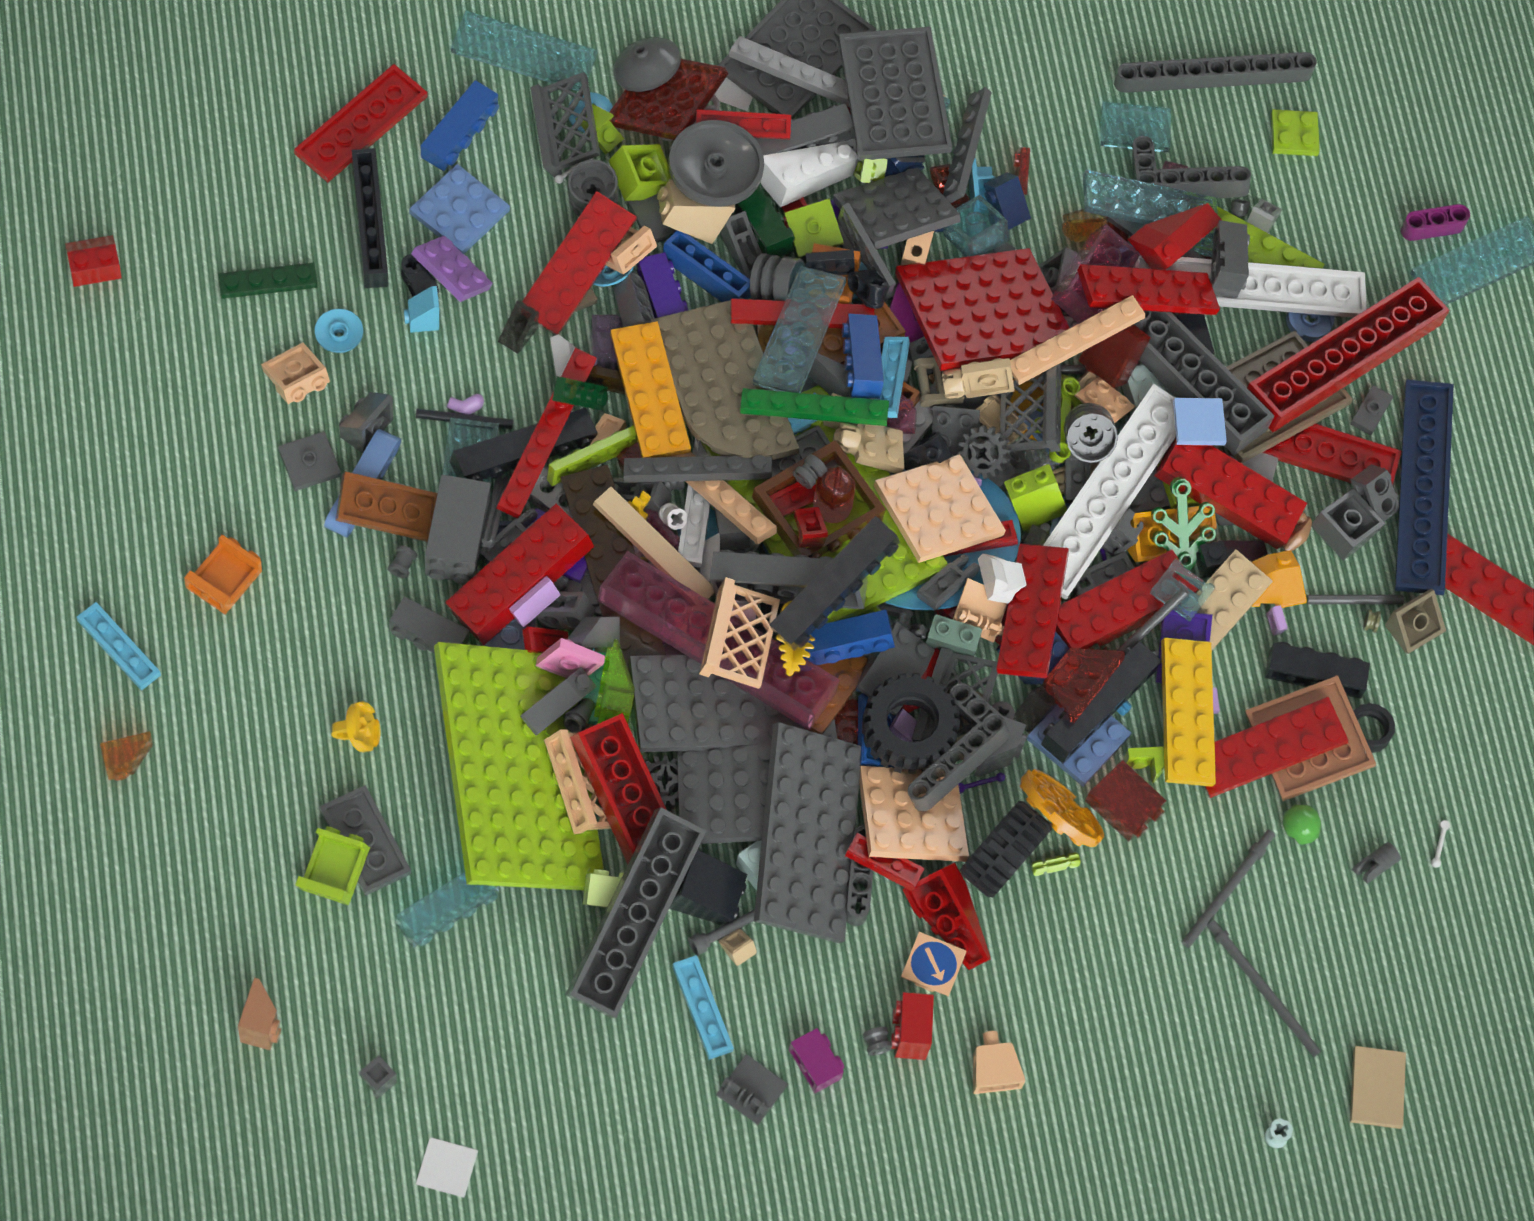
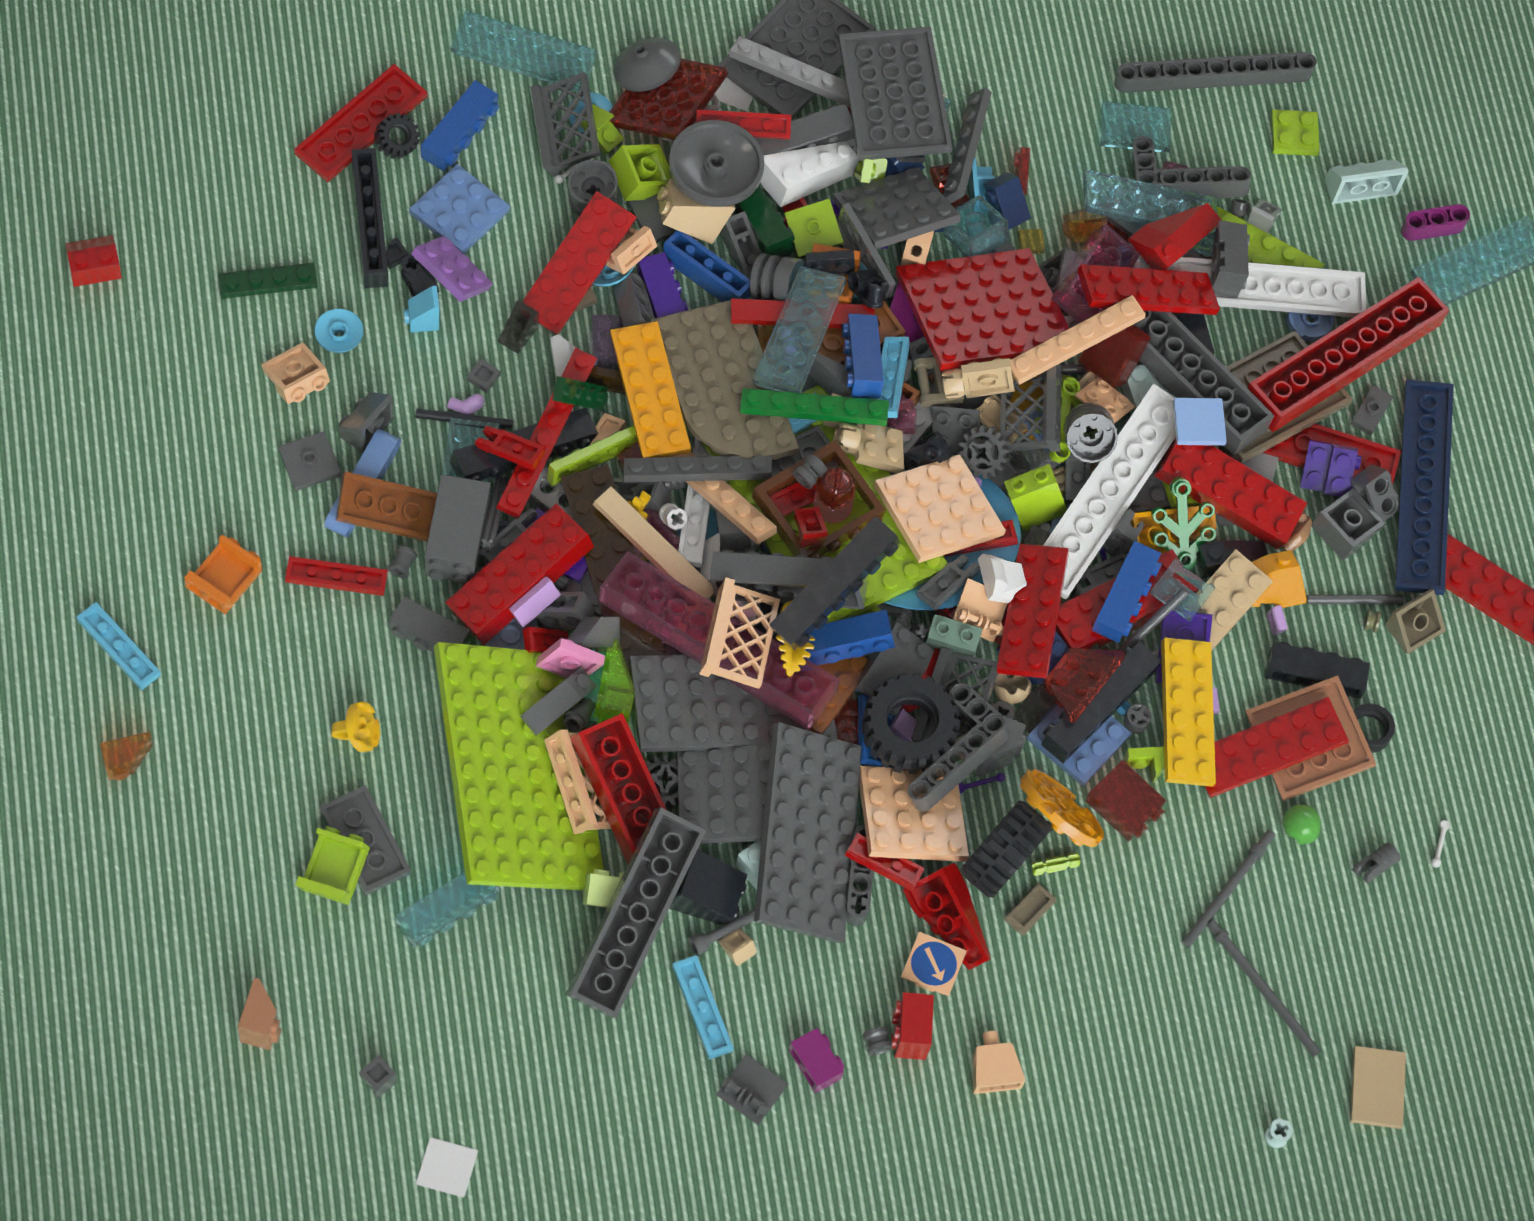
none -> red plate [285,556,388,596]
none -> black tyre [374,113,420,159]
none -> black tile [386,237,409,269]
none -> dark grey plate [467,359,501,393]
none -> red hinge [474,426,546,470]
none -> tan hair [993,674,1032,704]
none -> dark tan tile [1004,883,1057,936]
none -> clear yellow tile [1018,229,1045,254]
none -> blue brick [1092,541,1162,643]
none -> dark grey wheel [1124,704,1152,734]
none -> dark purple plate [1300,440,1362,497]
none -> light aqua slope [1325,159,1409,204]

